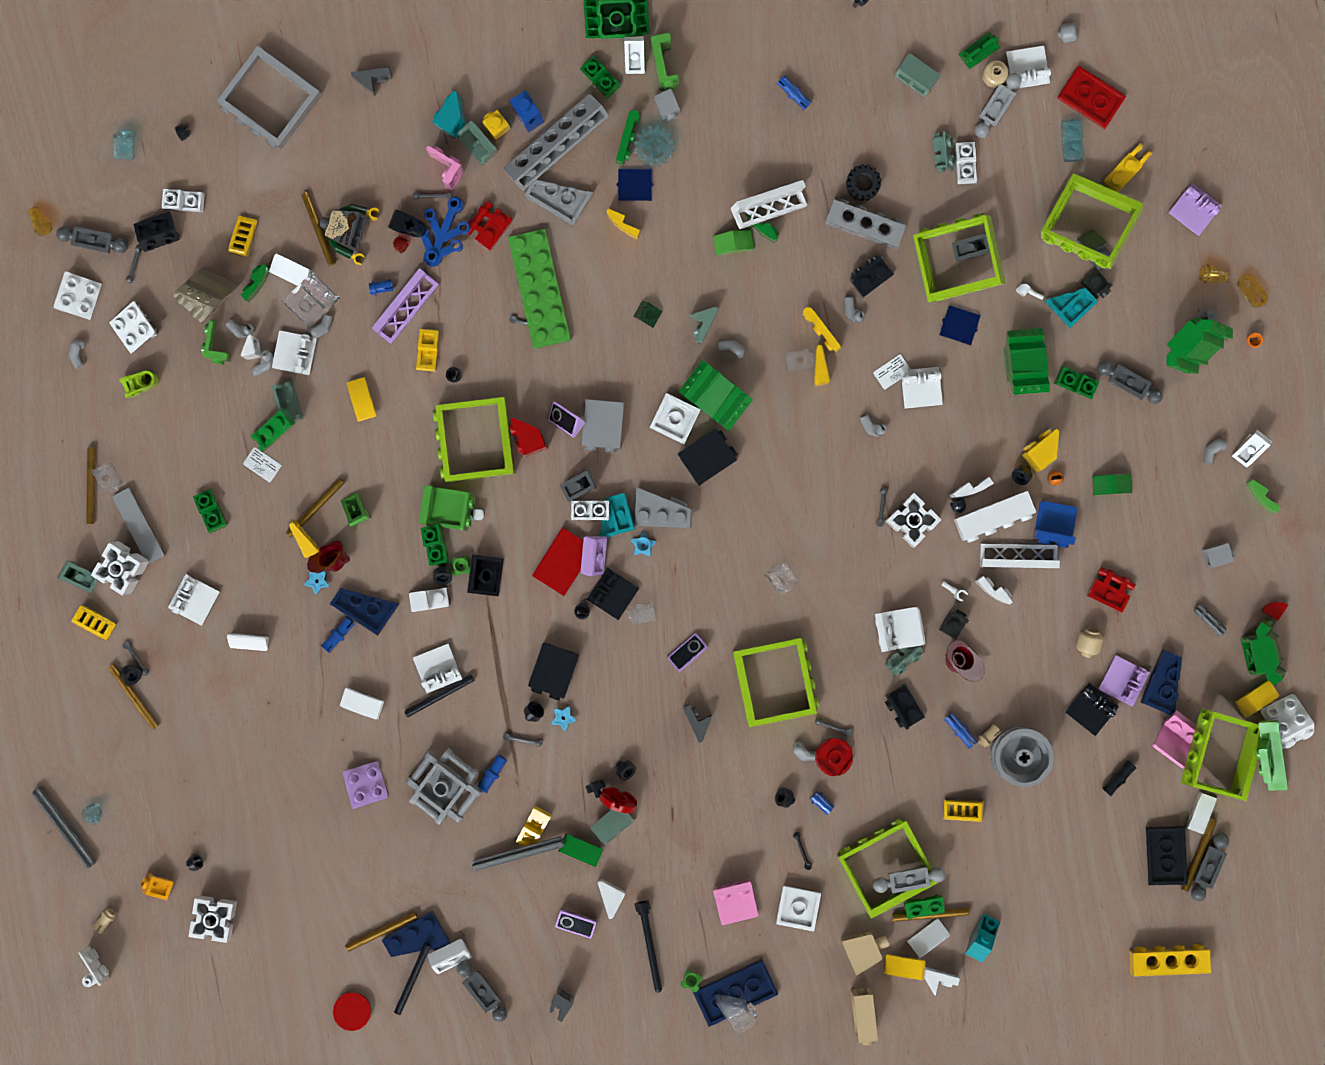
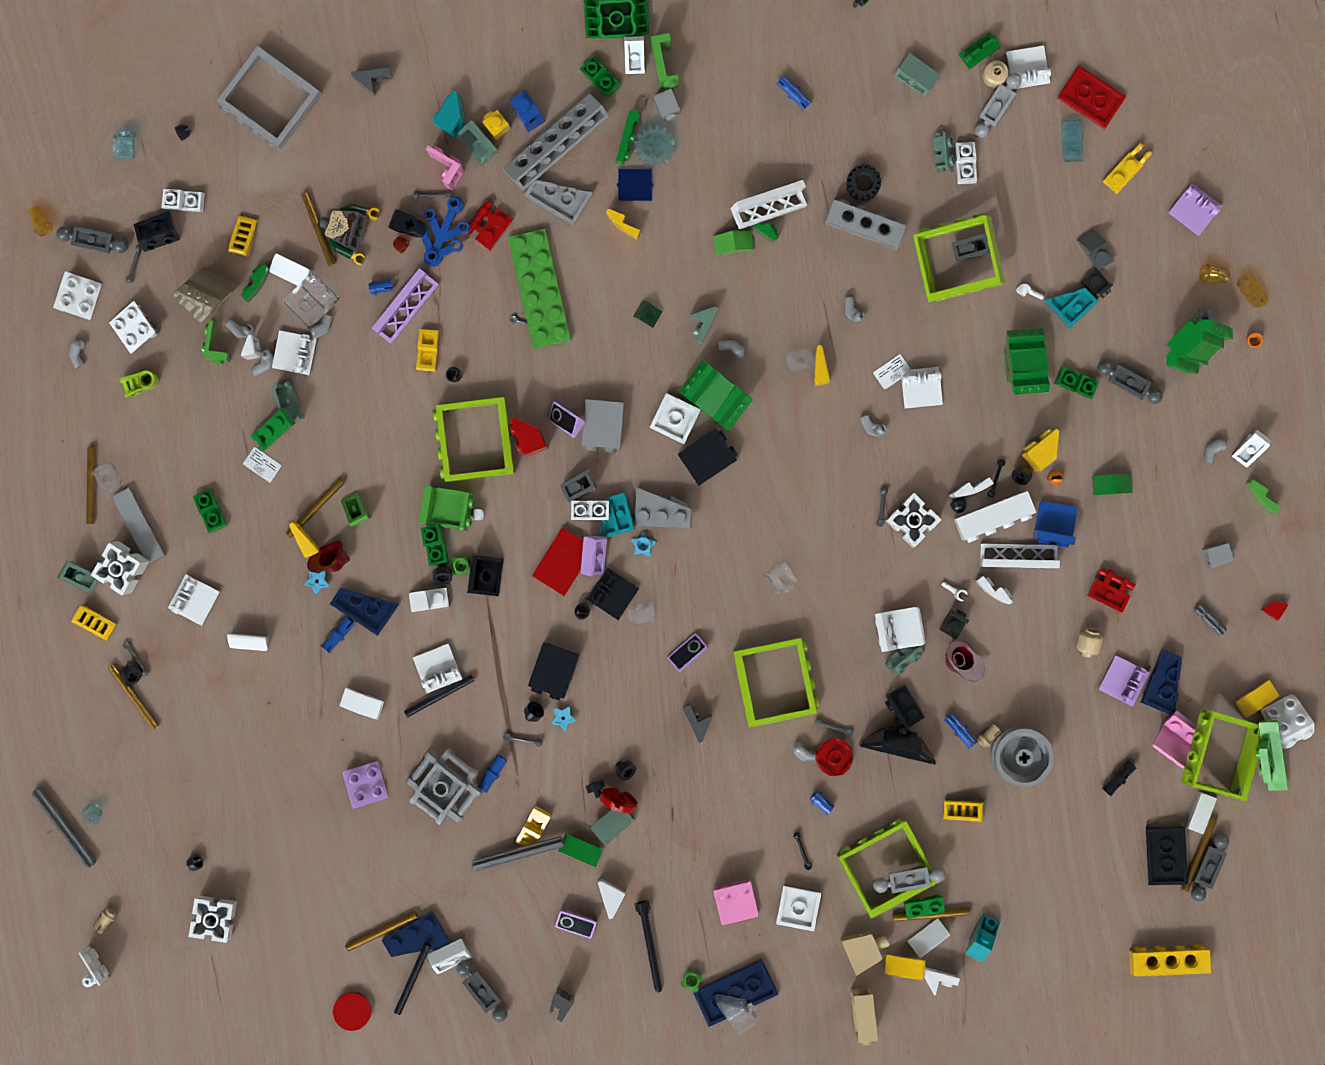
light orange bracket [141,872,174,900] -> none
yellow slope [346,377,377,422] -> none
black tile [775,787,795,808] -> none
yellow hinge [803,307,841,352] -> none
black bracket [849,255,894,298] -> none
clear blue piece [939,305,981,346] -> none
lime window [1041,173,1143,269] -> none
light grey piece [1058,22,1077,43] -> none
black hinge [1065,683,1119,736] -> none
green slope [1240,618,1287,685] -> none
none -> black wedge [859,726,936,765]
none -> black hinge [987,459,1006,497]

